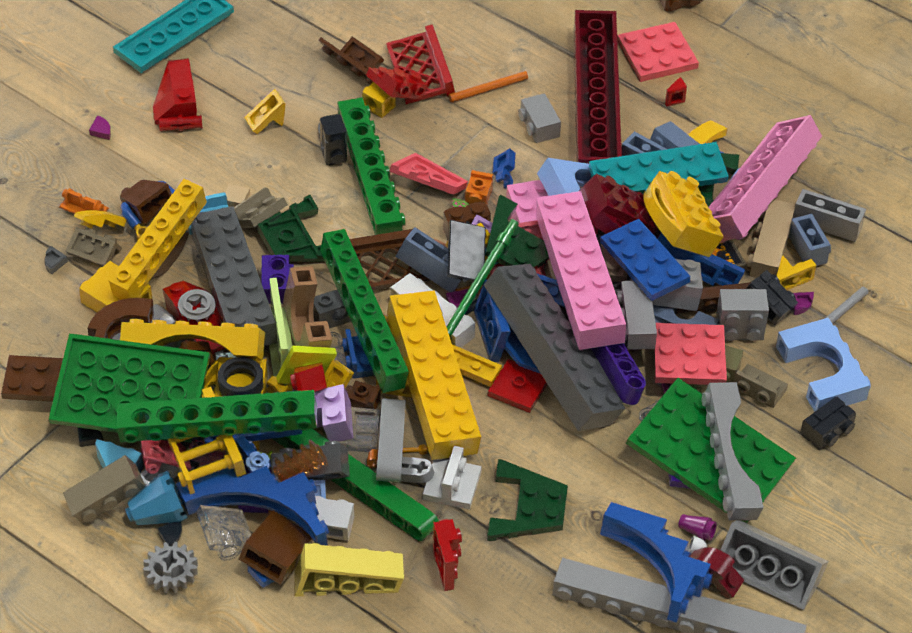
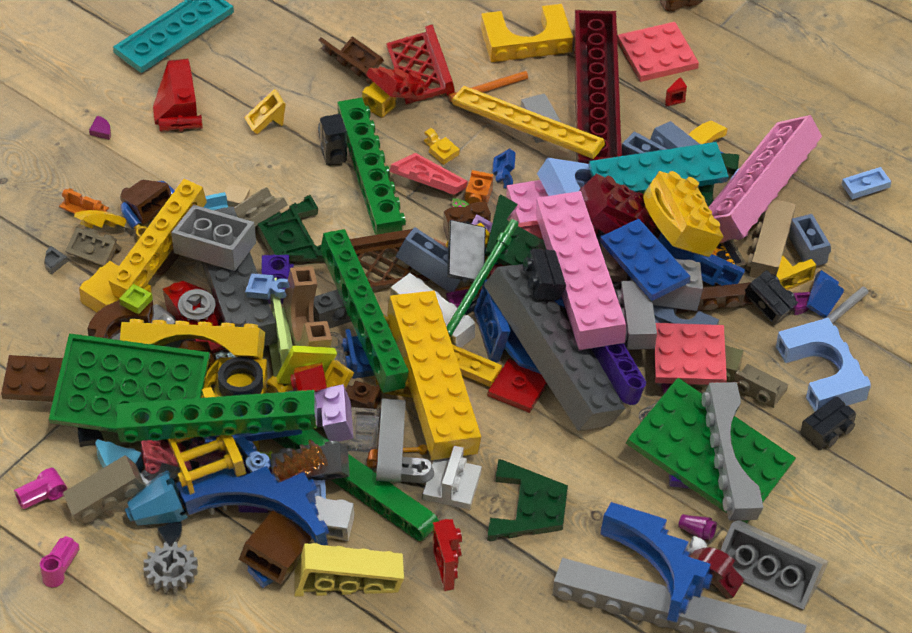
clear plate [196,505,251,560] -> none
light grey brick [716,289,769,341] -> none
light grey brick [793,189,866,242] -> none
none -> dark pink piece [14,468,67,509]
none -> dark pink piece [40,536,80,588]
none -> lime plate [119,284,153,314]
none -> light grey brick [171,205,256,271]
none -> medium blue plate [245,273,290,299]
none -> yellow plate [424,128,460,165]
none -> yellow tile [452,86,605,159]
none -> yellow arch [481,4,573,62]
none -> black brick [523,249,566,300]
none -> blue slope [806,270,844,319]
none -> light blue plate [841,167,891,199]

